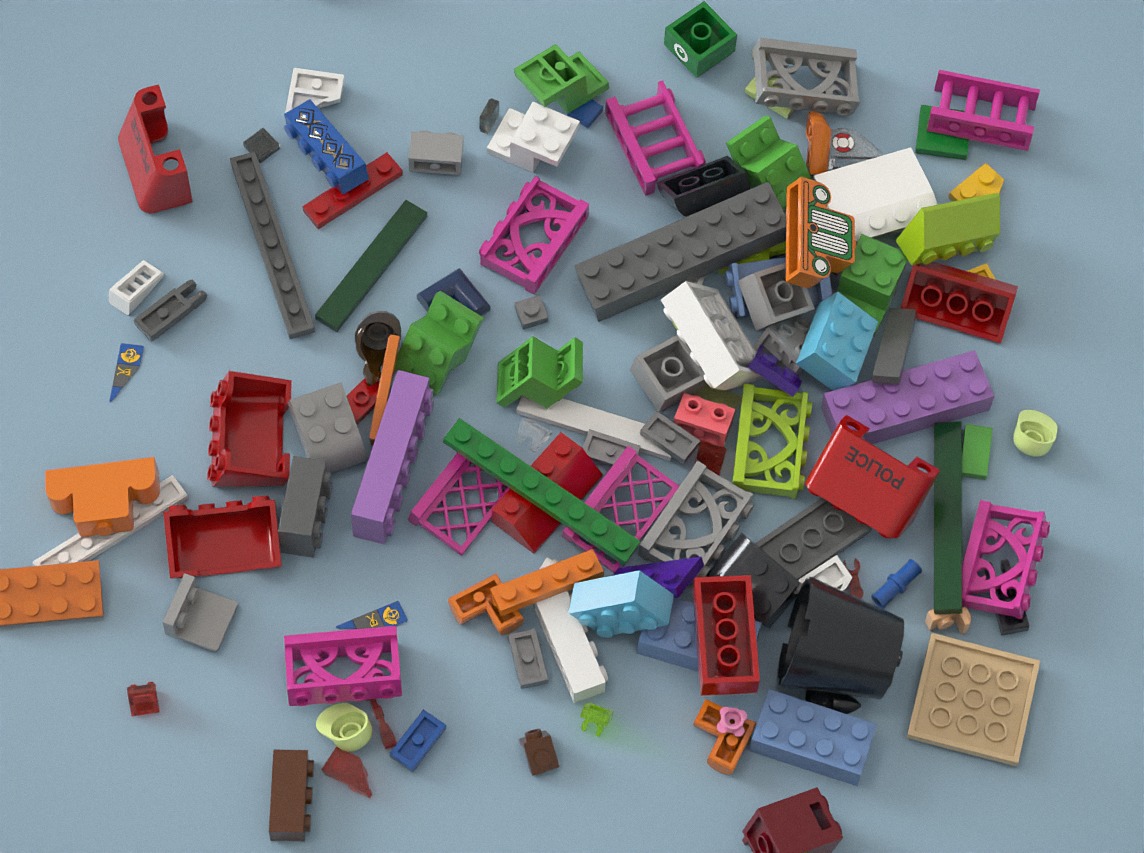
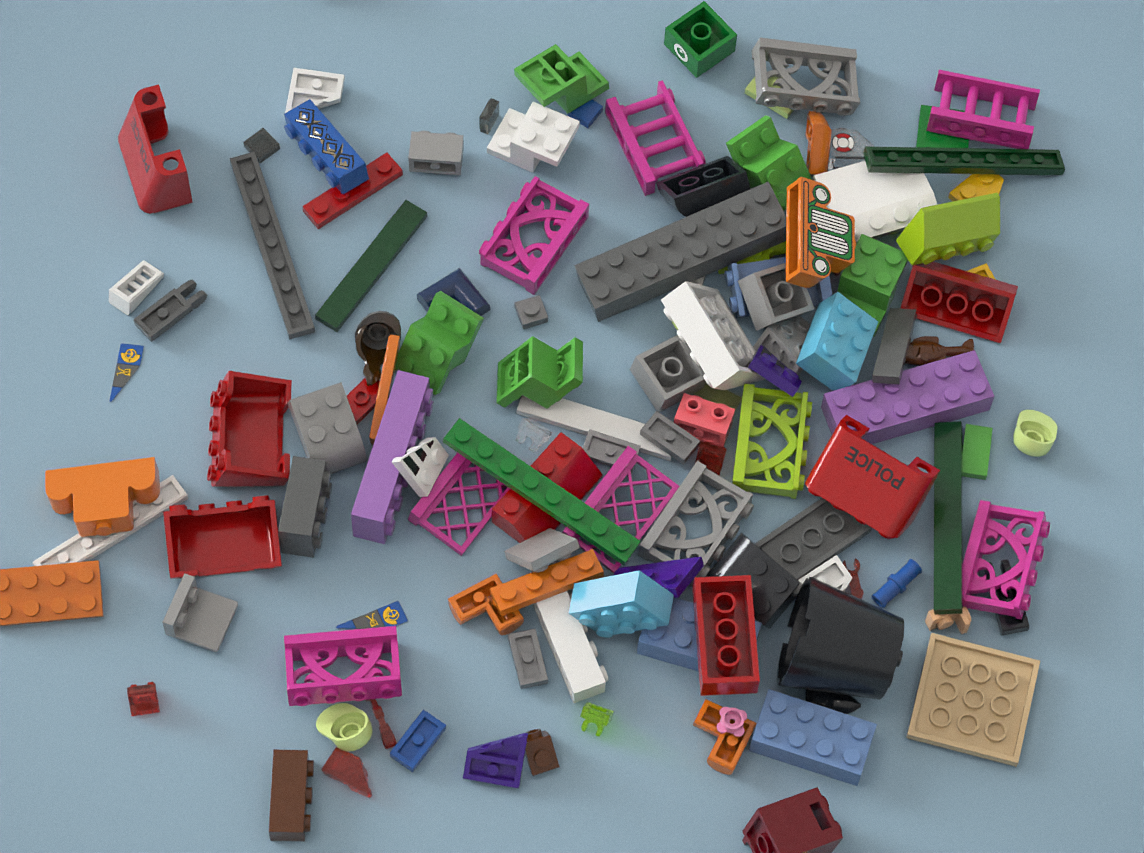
none -> white wing [392,437,449,497]
none -> dark purple wing [463,733,528,789]
none -> light grey tile [504,528,580,572]
none -> dark green tile [863,146,1065,175]
none -> reddish brown animal [905,336,974,366]

